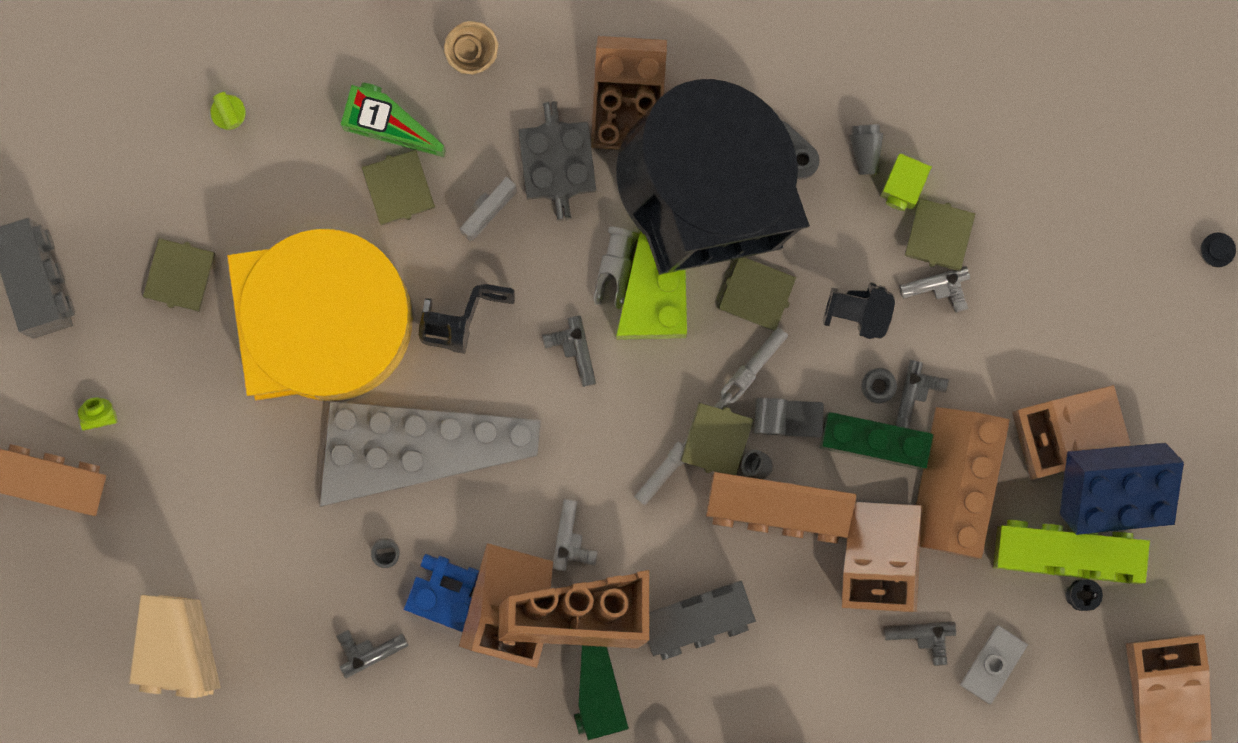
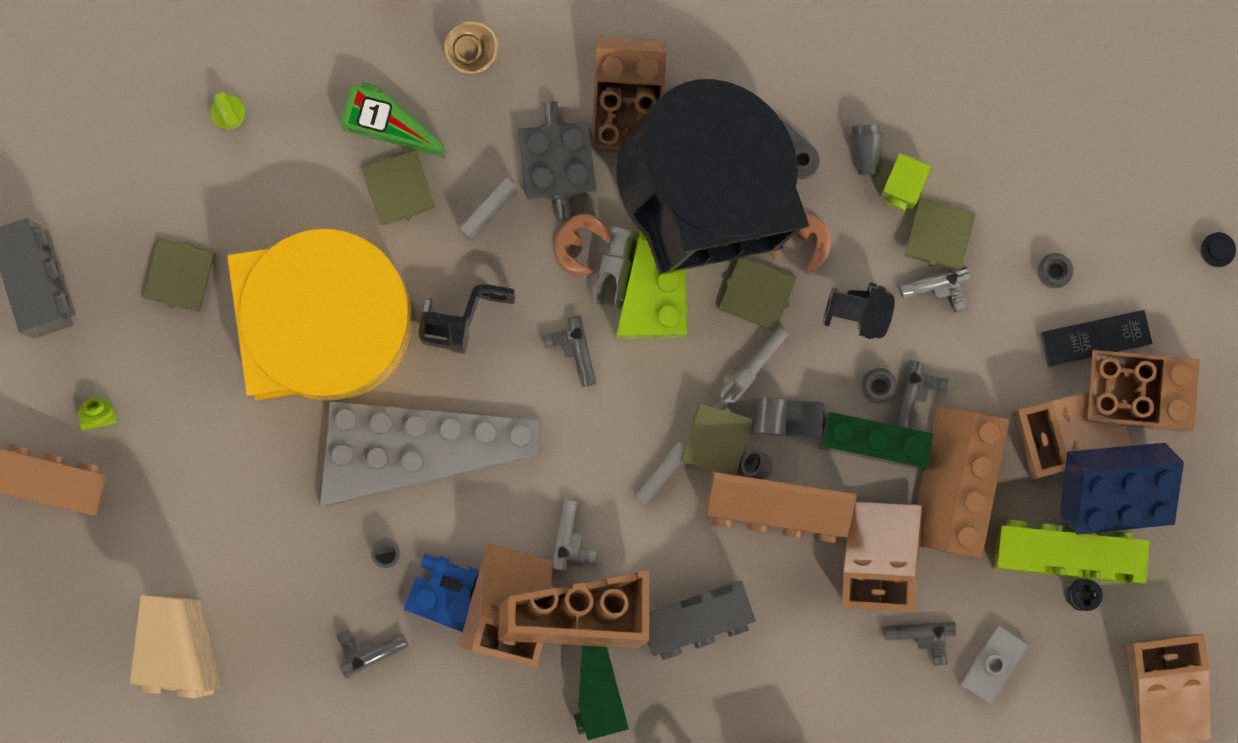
none -> nougat head [555,214,611,276]
none -> nougat head [770,213,831,274]
none -> dark grey plate [1038,253,1073,288]
none -> black tile [1041,310,1153,367]
none -> medium nougat slope [1087,350,1200,433]

